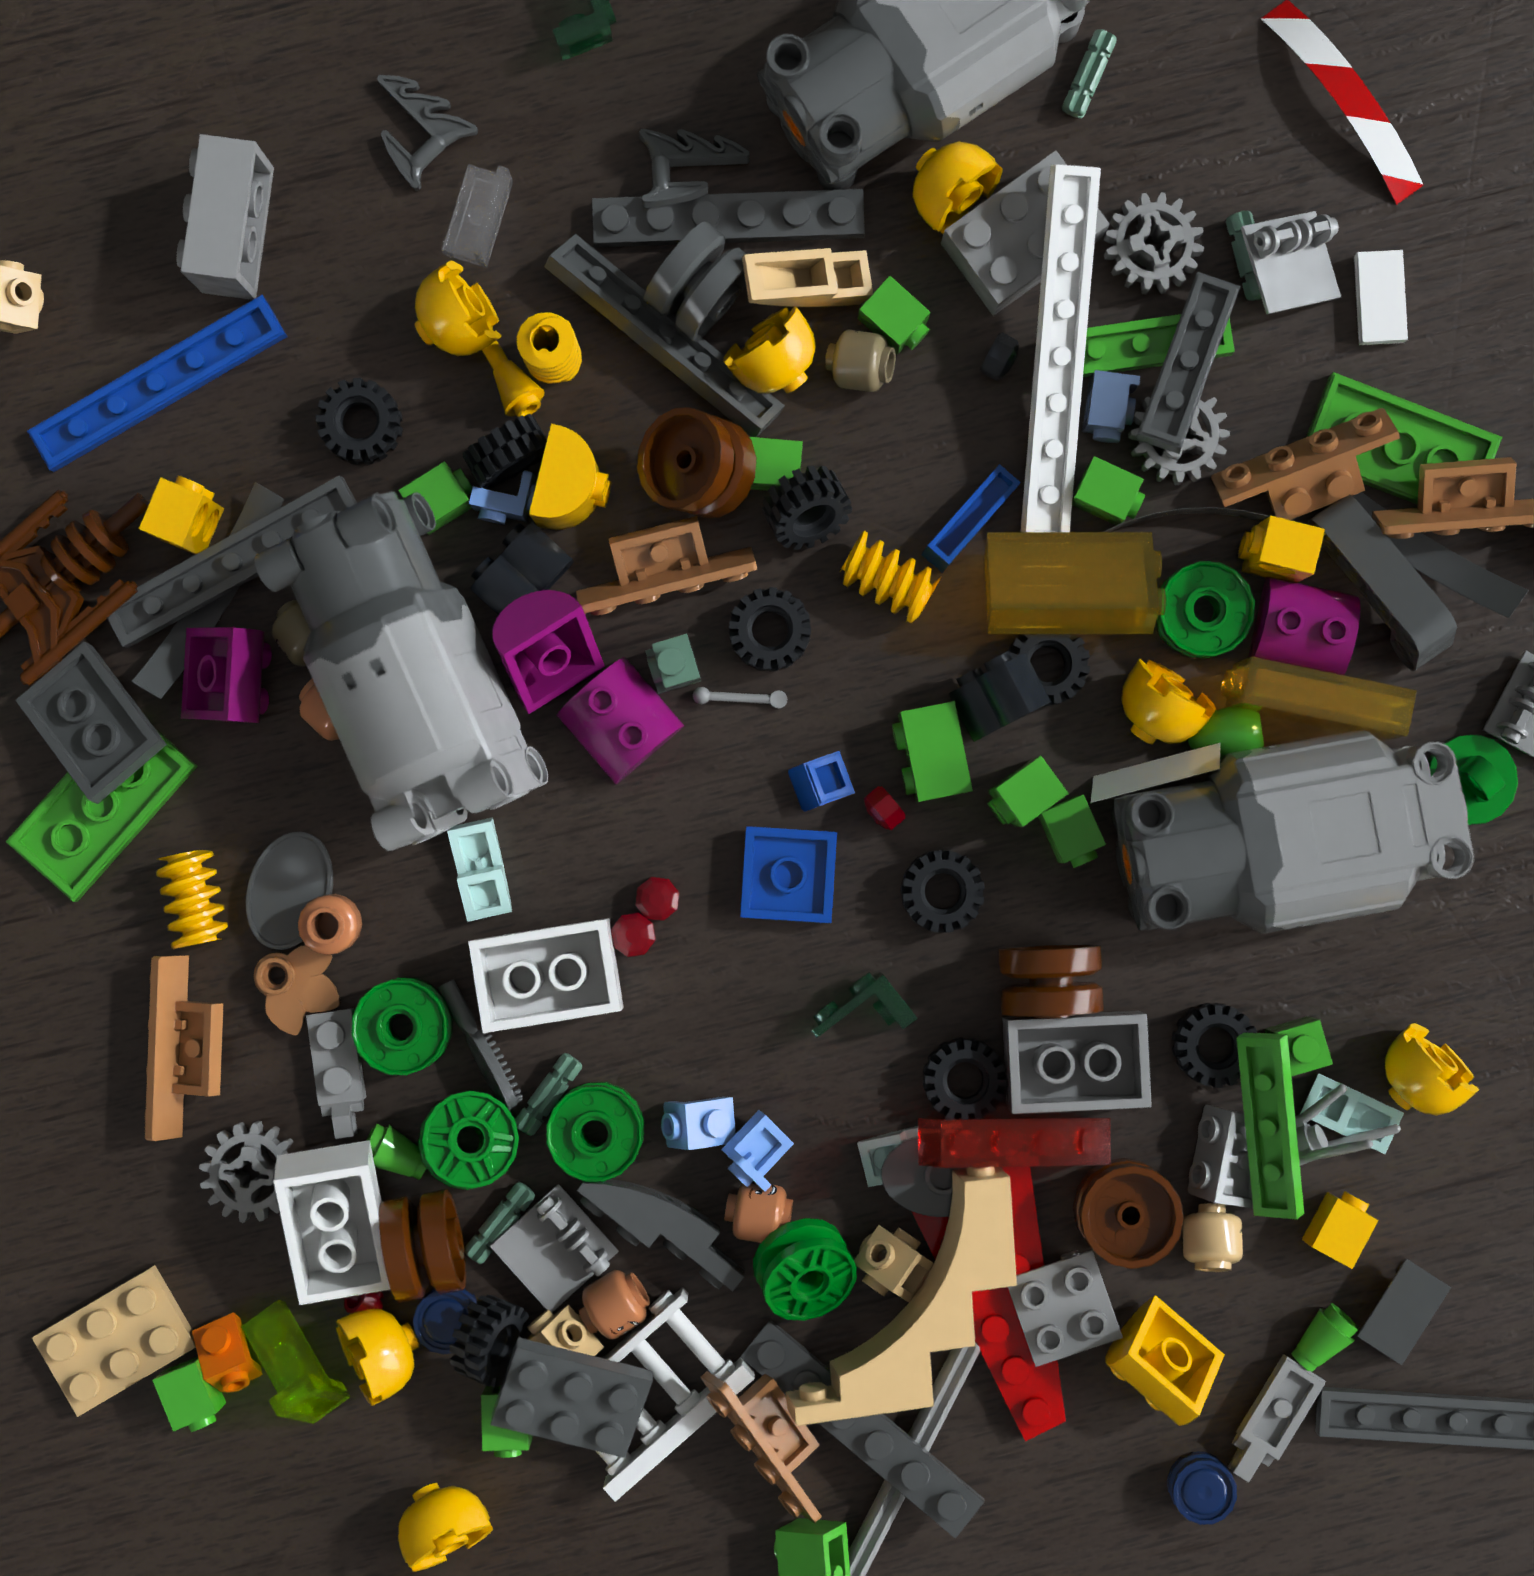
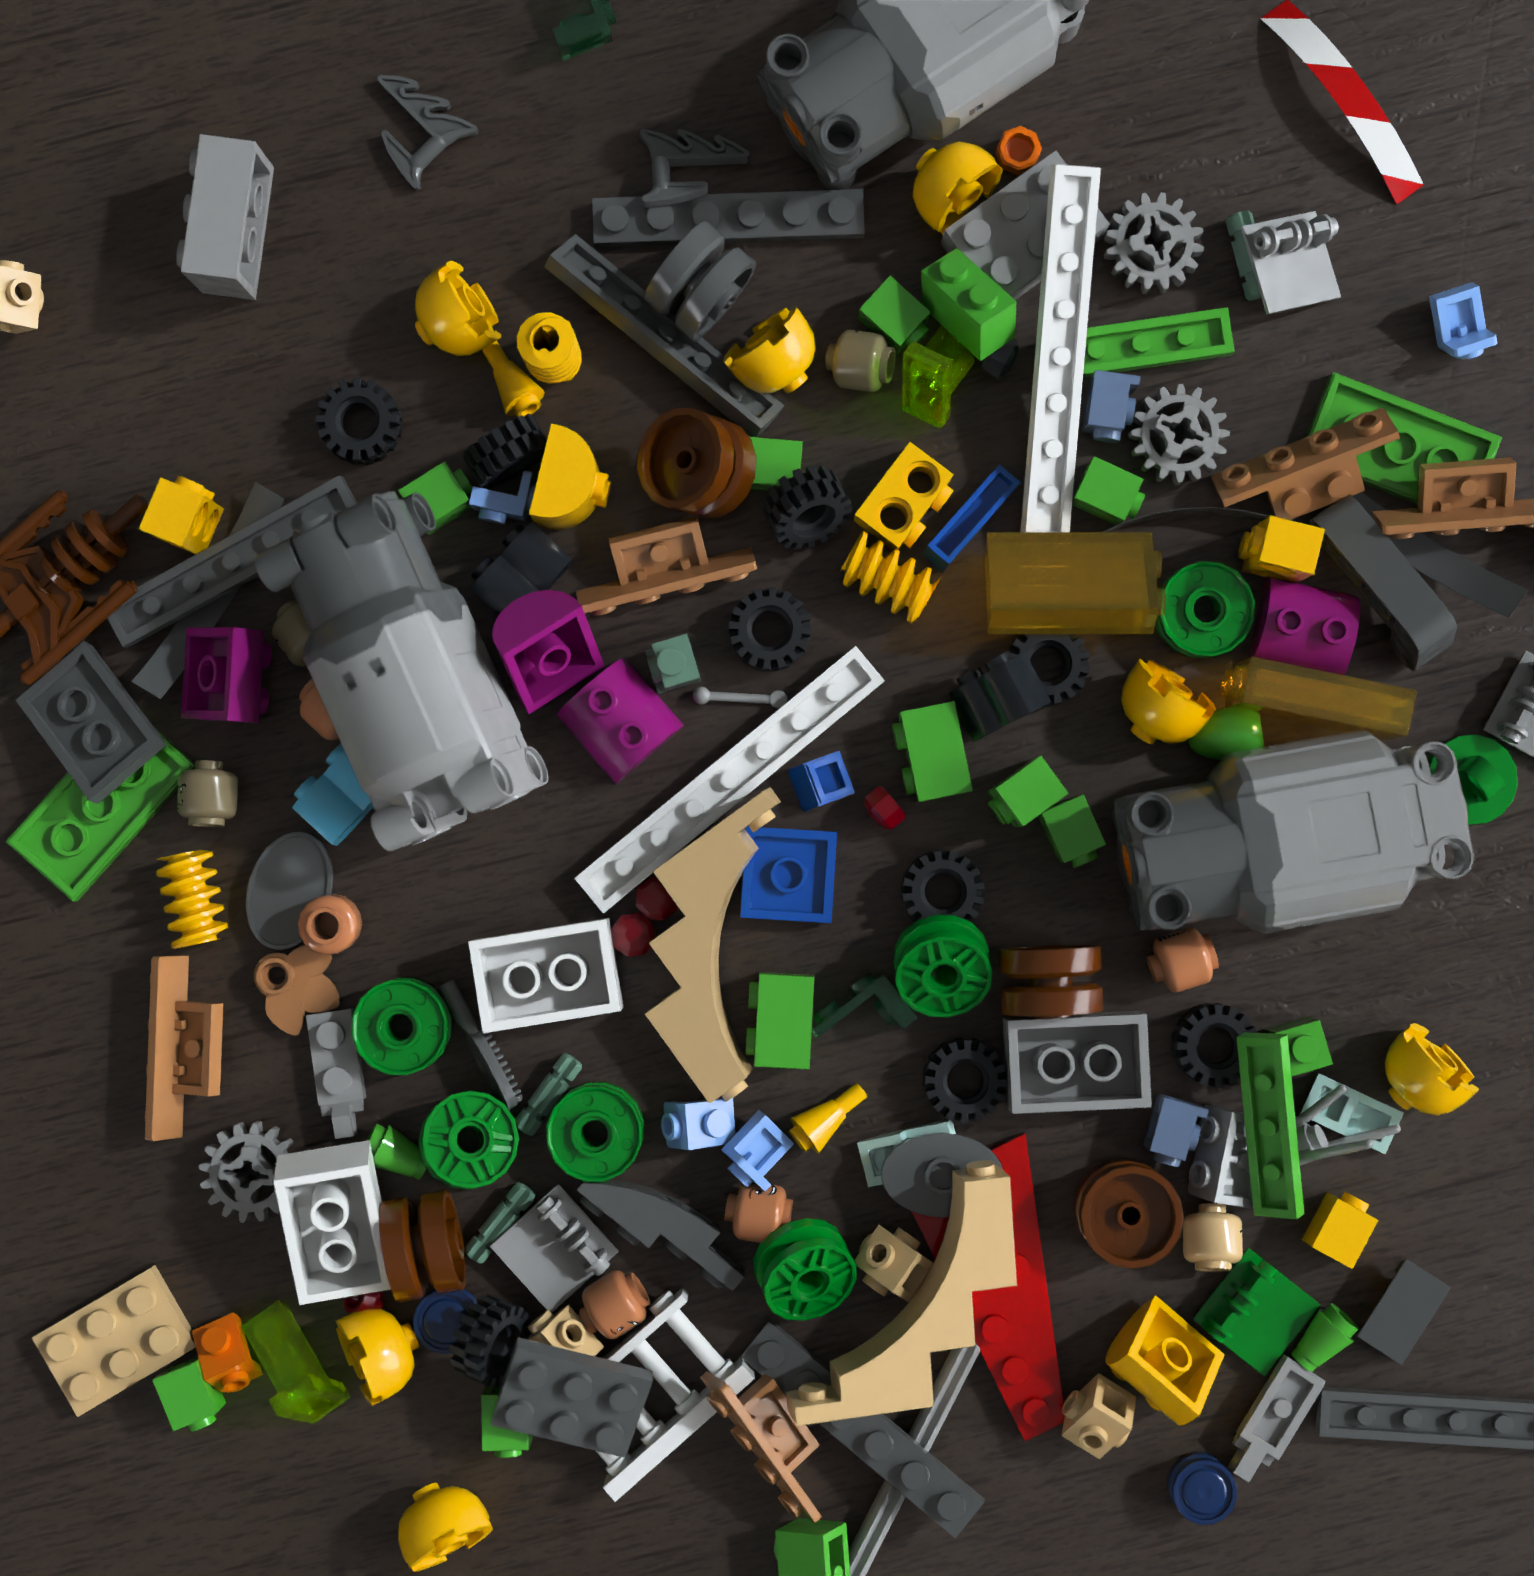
blue tile [27,295,288,472] -> none
clear panel [442,164,513,267] -> none
light aqua slope [447,817,512,922] -> none
tan slope [742,248,873,307] -> none
clear red brick [918,1117,1111,1168] -> none
light grey hinge [1008,1250,1123,1367] -> none
sand green axle [1062,29,1117,119] -> none
white sticker [1090,743,1220,803] -> none
dark grey tile [1136,272,1241,454] -> none
white tile [1354,250,1408,345] -> none
none -> dark tan head [177,760,238,827]
none -> medium azure brick [292,743,373,846]
none -> white plate [574,646,885,913]
none -> tan arch [645,787,781,1104]
none -> bright green brick [746,972,814,1069]
none -> yellow cone [789,1083,867,1154]
none -> yellow brick [853,442,954,550]
none -> green wheel [893,915,993,1017]
none -> clear neon green bracket [902,325,977,429]
none -> bright green brick [921,248,1016,361]
none -> orange tile [995,126,1042,175]
none -> tan brick [1061,1373,1136,1460]
none -> sand blue brick [1143,1093,1209,1167]
none -> nougat head [1147,927,1219,993]
none -> green hinge [1192,1247,1321,1377]
none -> light blue bracket [1429,282,1497,359]

